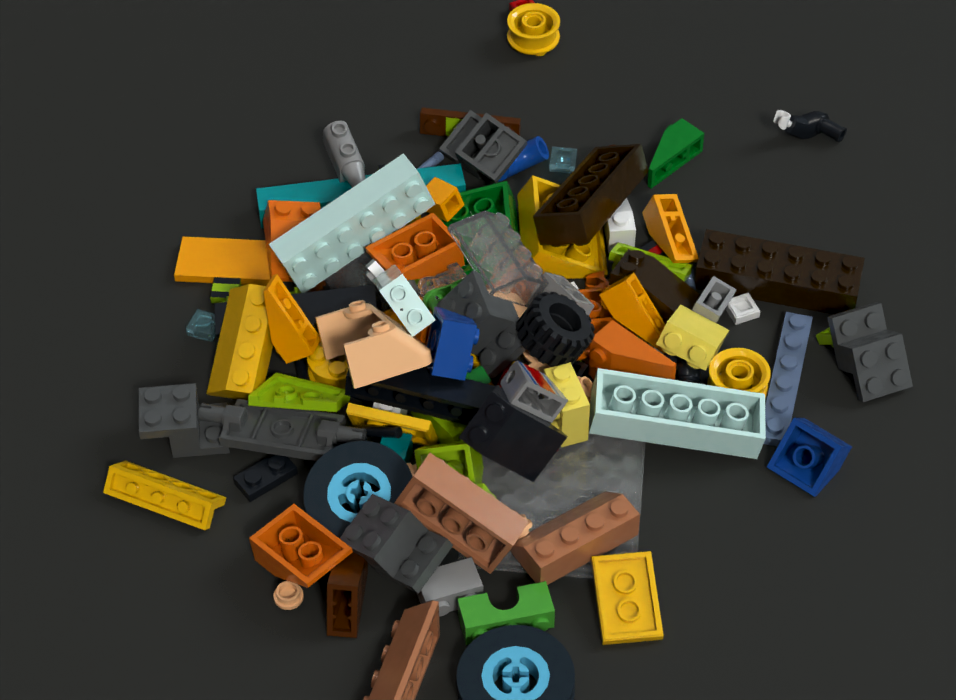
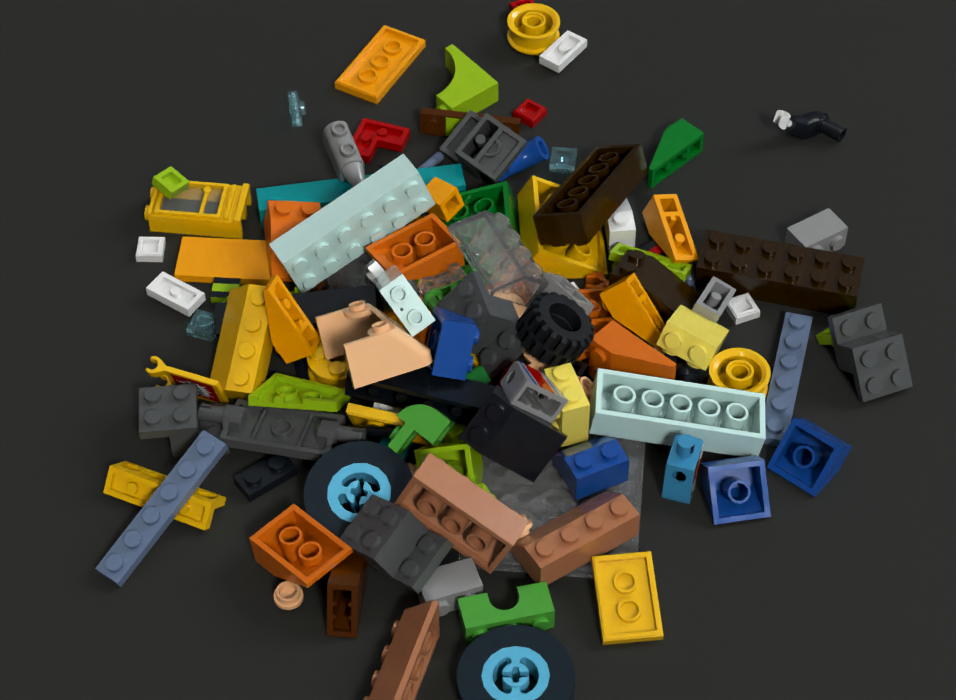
none -> sand blue plate [95,430,228,588]
none -> white tile [135,236,166,262]
none -> yellow door [144,181,252,239]
none -> yellow flag [145,356,229,403]
none -> white plate [146,271,206,317]
none -> lime plate [151,166,190,199]
none -> clear light blue plate [287,91,306,127]
none -> light orange tile [334,25,426,104]
none -> red plate [353,118,411,164]
none -> bright green brick [387,404,455,455]
none -> lime arch [436,44,498,113]
none -> red tile [513,98,547,128]
none -> white plate [539,30,587,73]
none -> blue slope [551,436,629,500]
none -> dark azure torso [662,434,704,504]
none -> blue slope [700,455,771,525]
none -> light grey brick [784,208,848,252]

